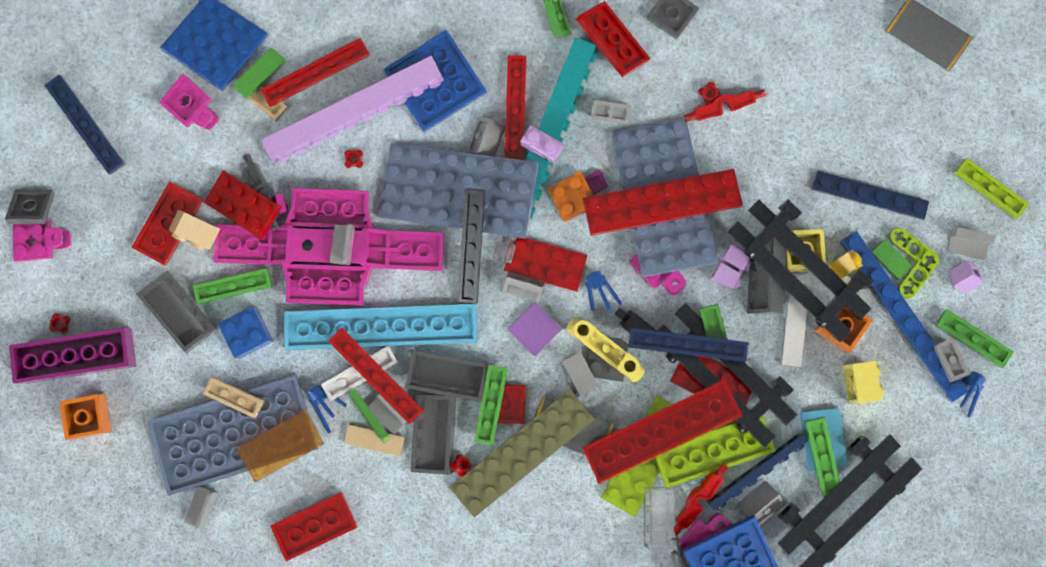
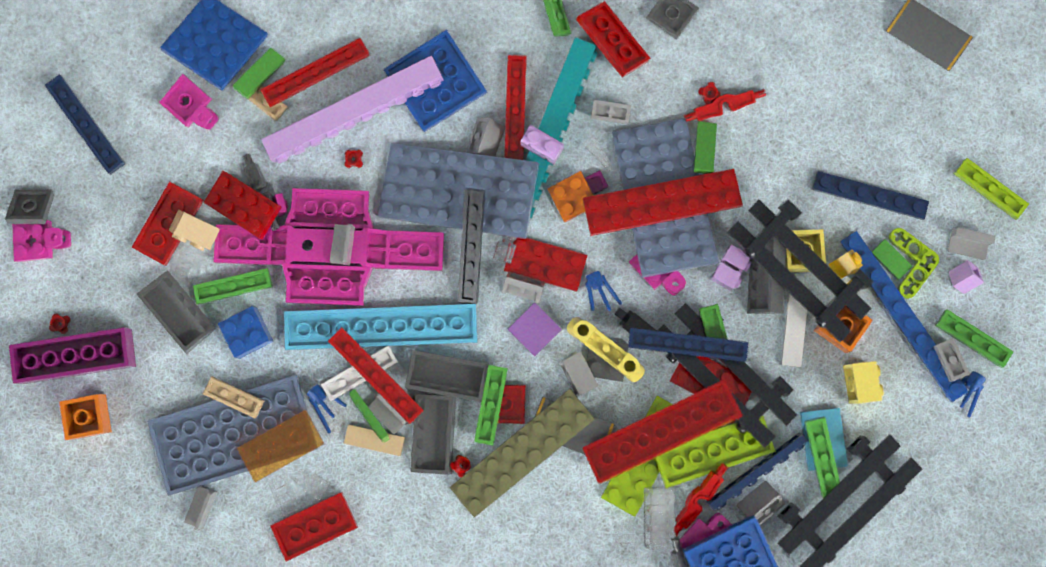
none -> bright green tile [694,121,717,174]

